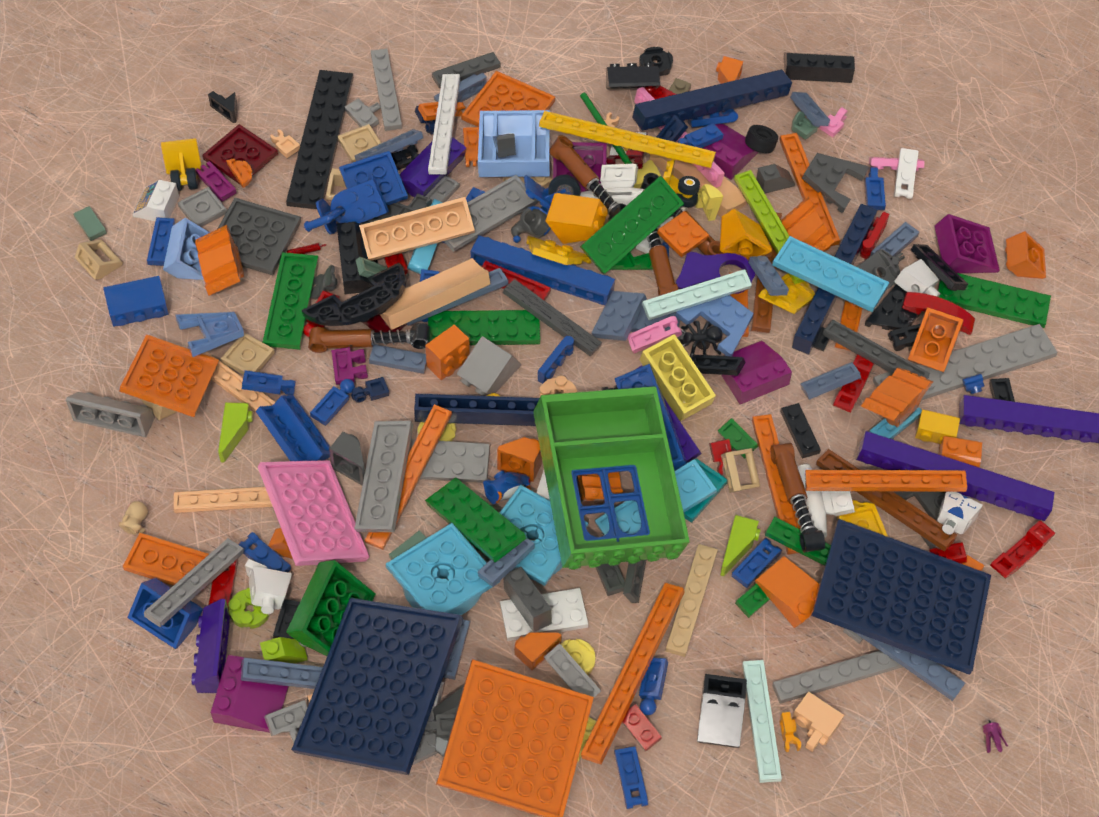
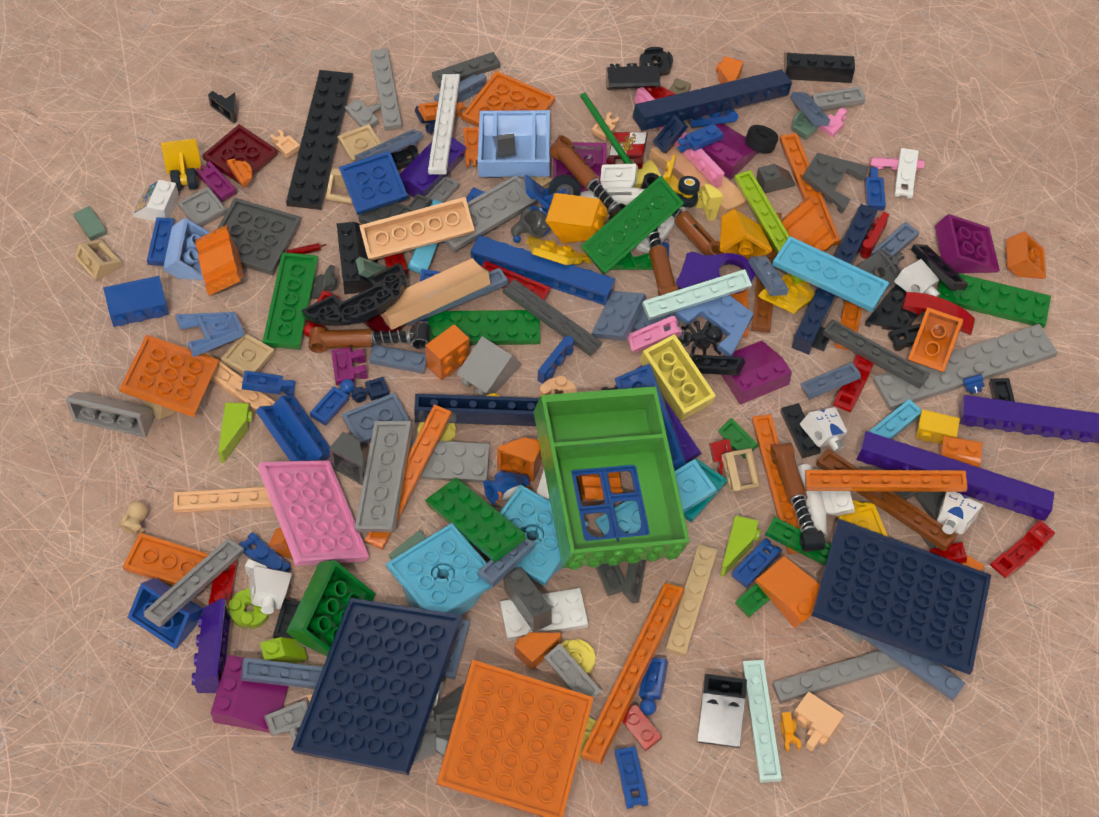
blue plate [304,178,389,235] -> none
yellow plate [539,111,716,168] -> none
orange plate [657,211,709,258] -> none
orange slope [861,368,933,428] -> none
flat silver piece [983,720,1008,753] -> none
none -> sand blue plate [342,392,410,446]
none -> white torso [800,407,847,453]
none -> light grey plate [811,86,866,110]

